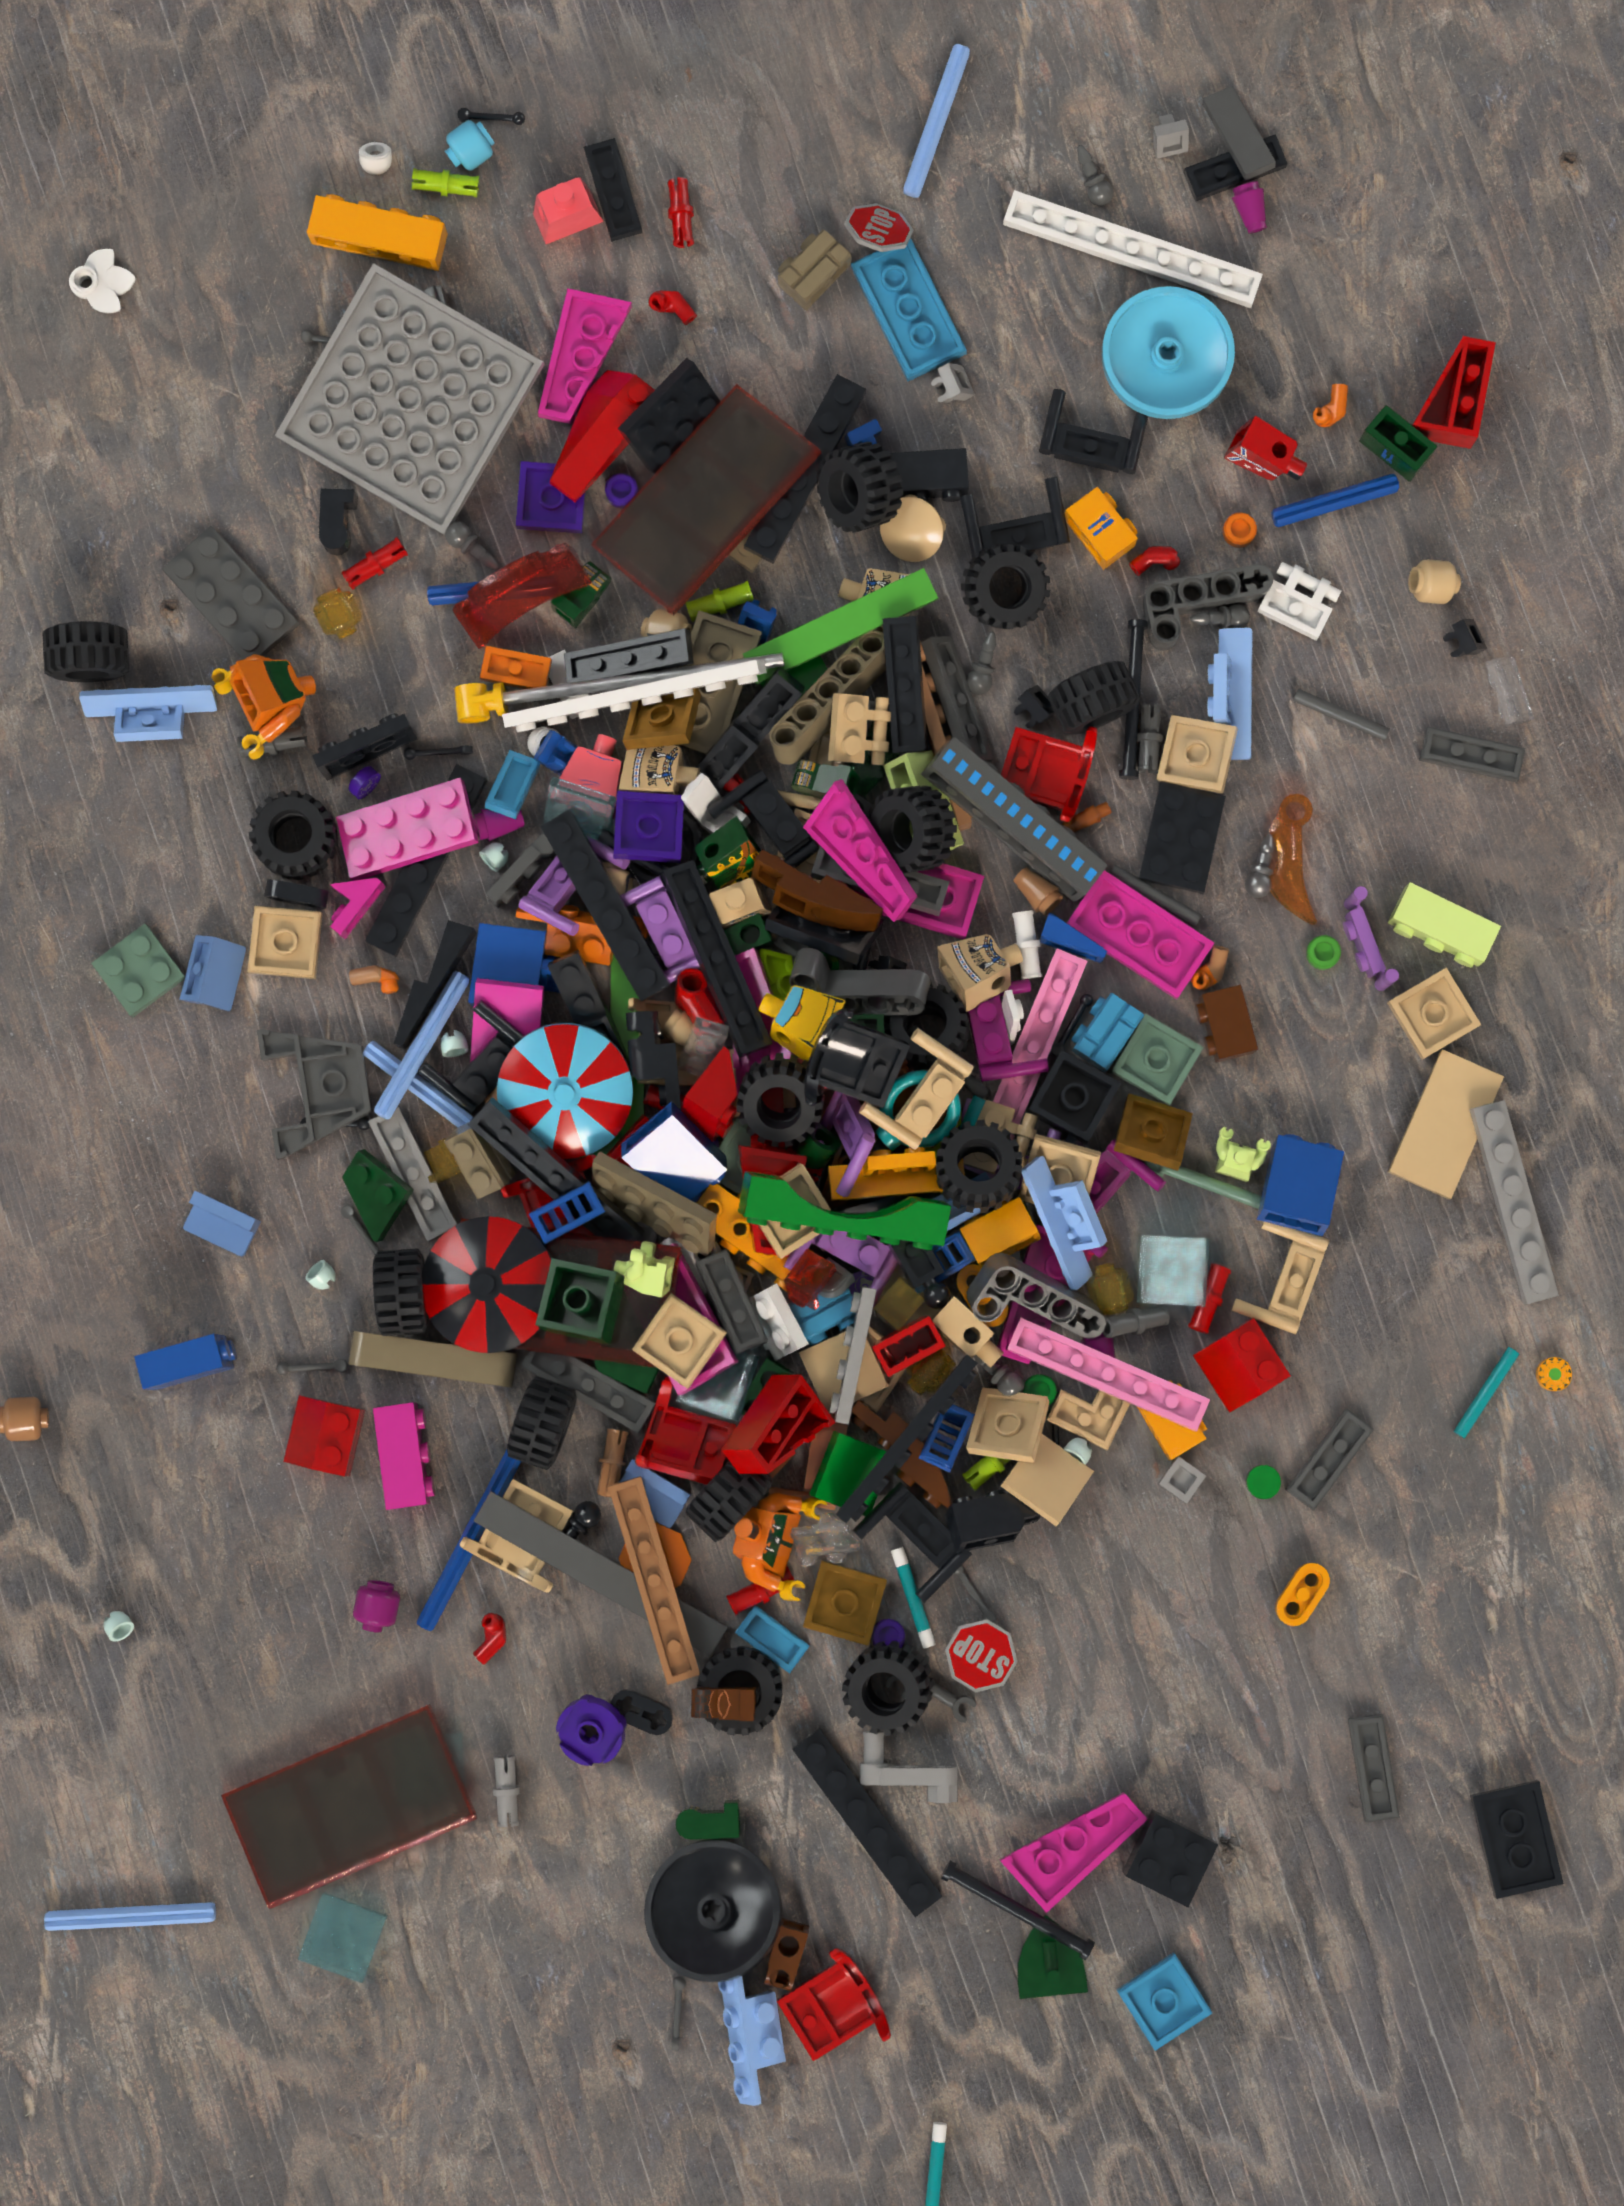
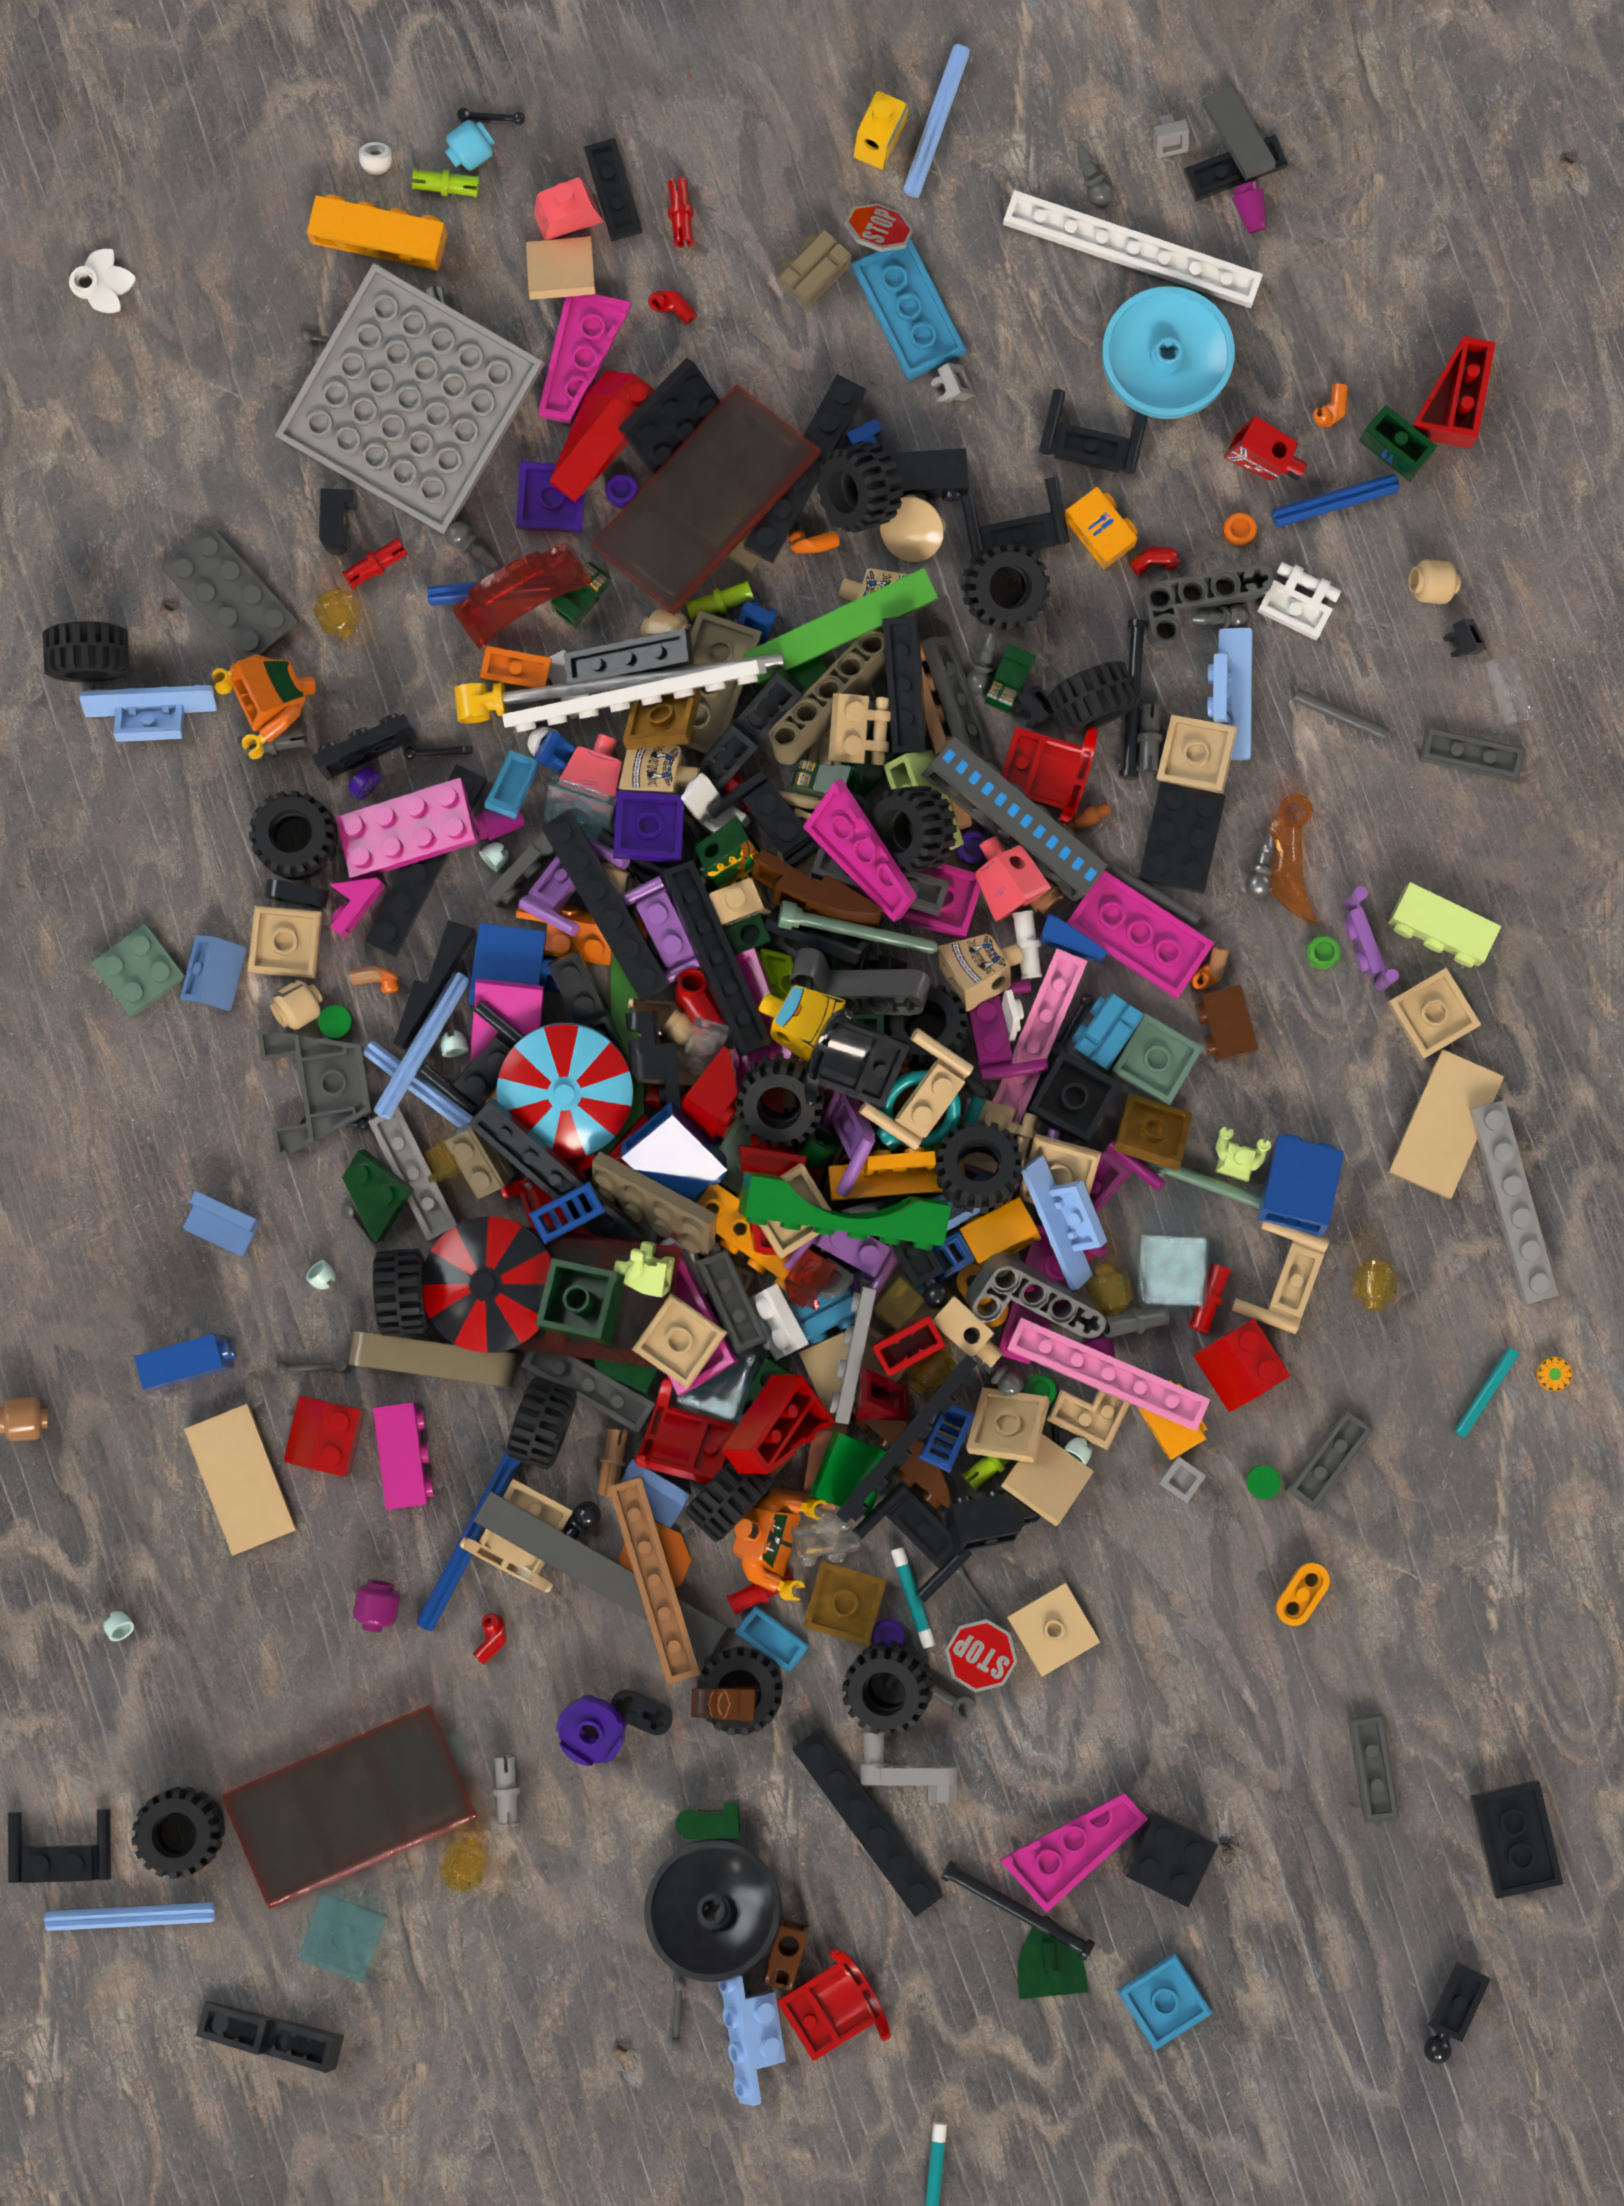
none -> black plate [8,1809,111,1883]
none -> black tyre [132,1787,225,1879]
none -> tan tile [184,1404,297,1556]
none -> black slope [196,2001,344,2073]
none -> tan head [270,980,323,1030]
none -> green tile [318,1005,353,1040]
none -> clear yellow head [439,1838,489,1893]
none -> tan tile [526,236,595,300]
none -> sand green piece [777,900,938,954]
none -> orange arm [788,530,840,554]
none -> yellow torso [854,91,909,170]
none -> dark red slope [855,1369,909,1421]
none -> dark purple tile [956,830,988,865]
none -> coral torso [975,836,1051,922]
none -> dark green leg [984,644,1036,714]
none -> tan plate [1007,1582,1100,1677]
none -> clear yellow head [1352,1260,1398,1311]
none -> black plate [1424,1962,1491,2064]

